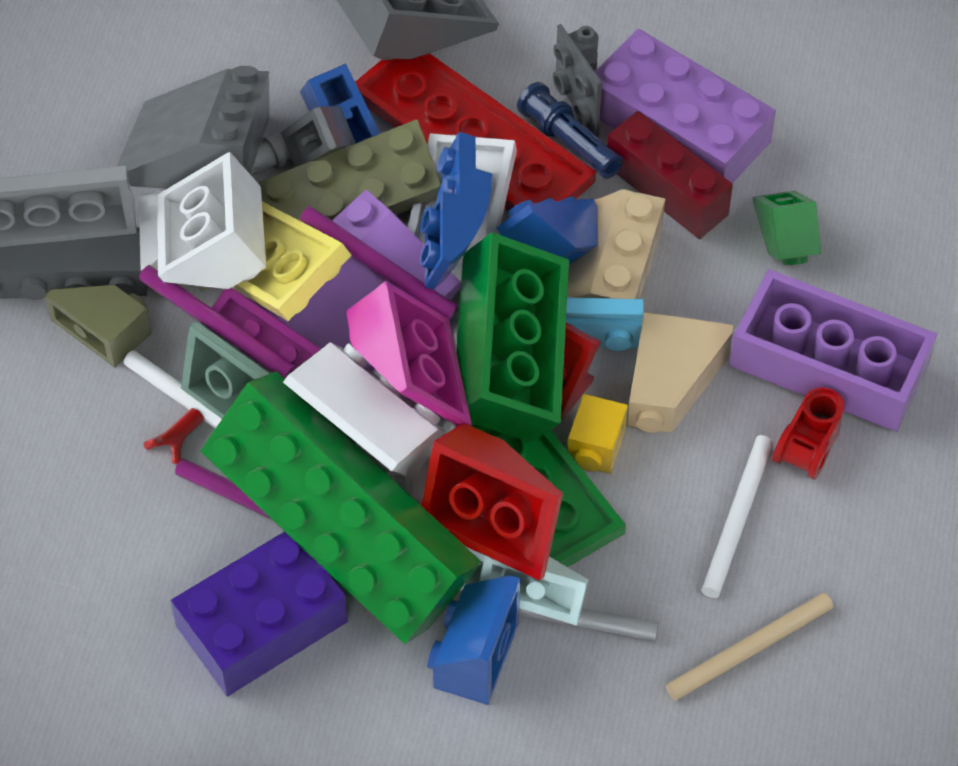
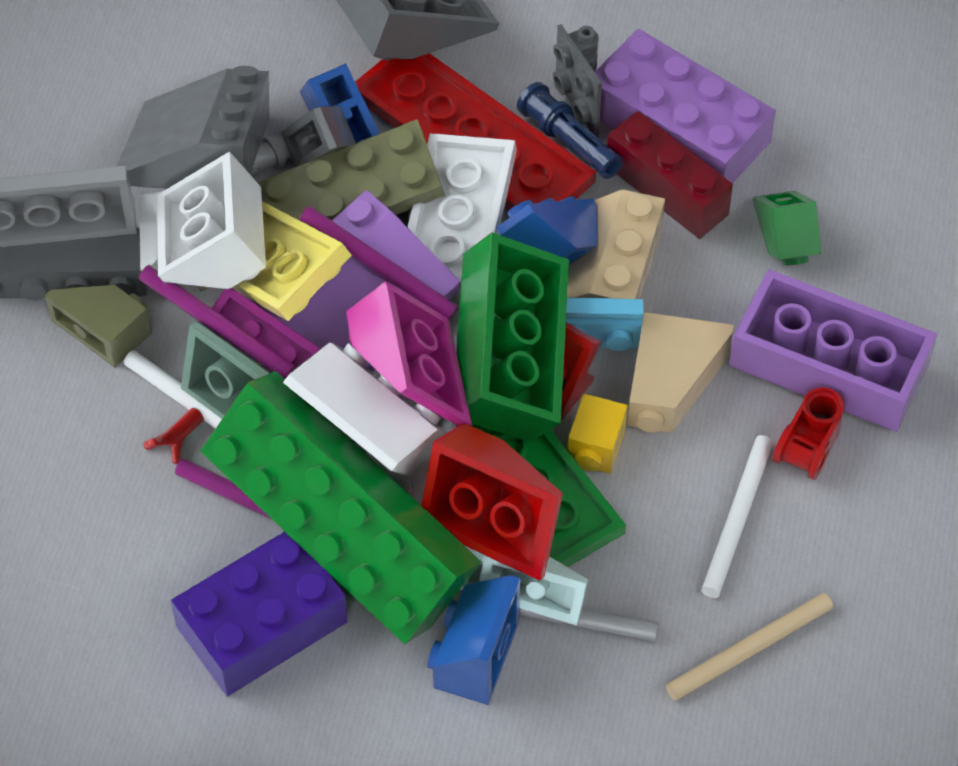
blue slope [420,132,492,290] -> none

